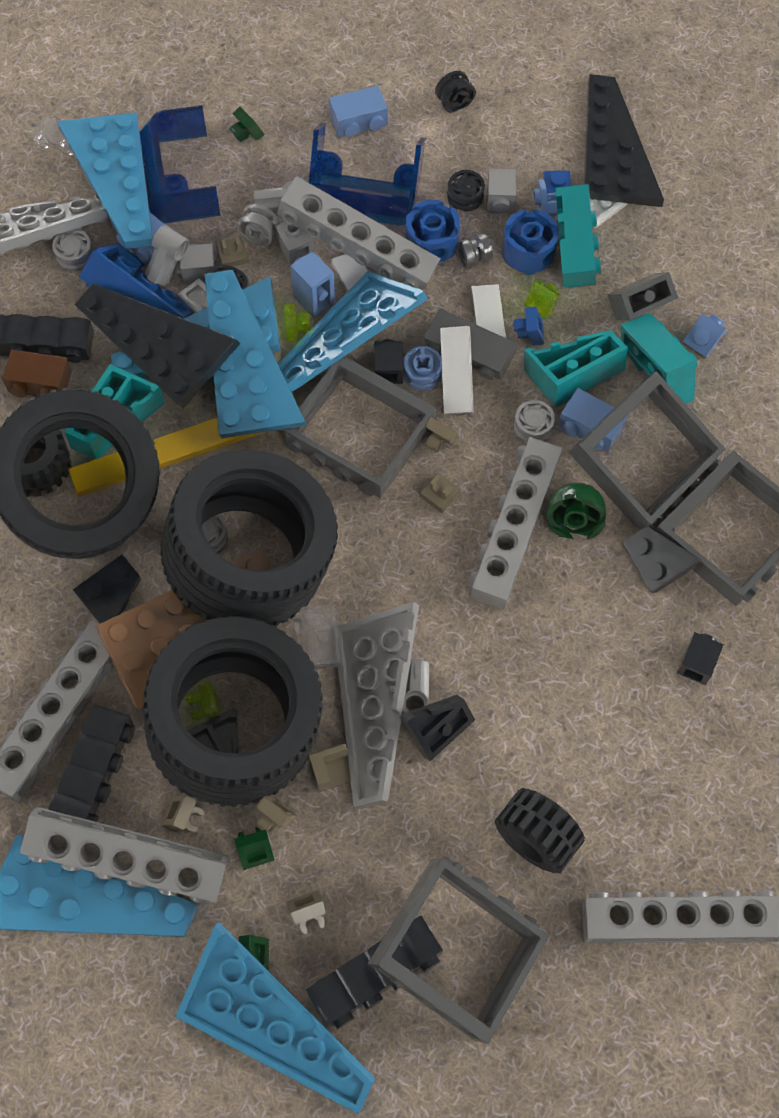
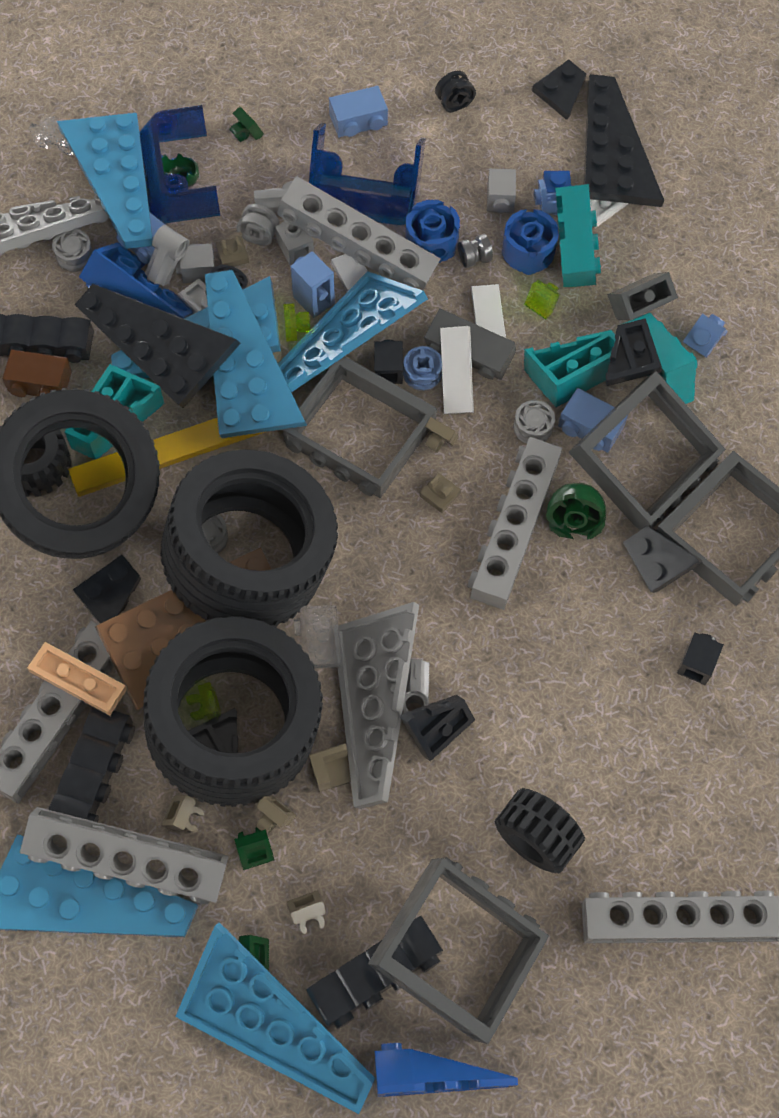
black wheel [447,170,485,212] -> none
blue tile [513,306,544,345] -> none
none -> light nougat plate [27,642,127,716]
none -> dark green hair [156,153,199,191]
none -> blue wedge [375,1043,518,1097]
none -> black wing [532,59,587,120]
none -> black wing [606,318,662,386]

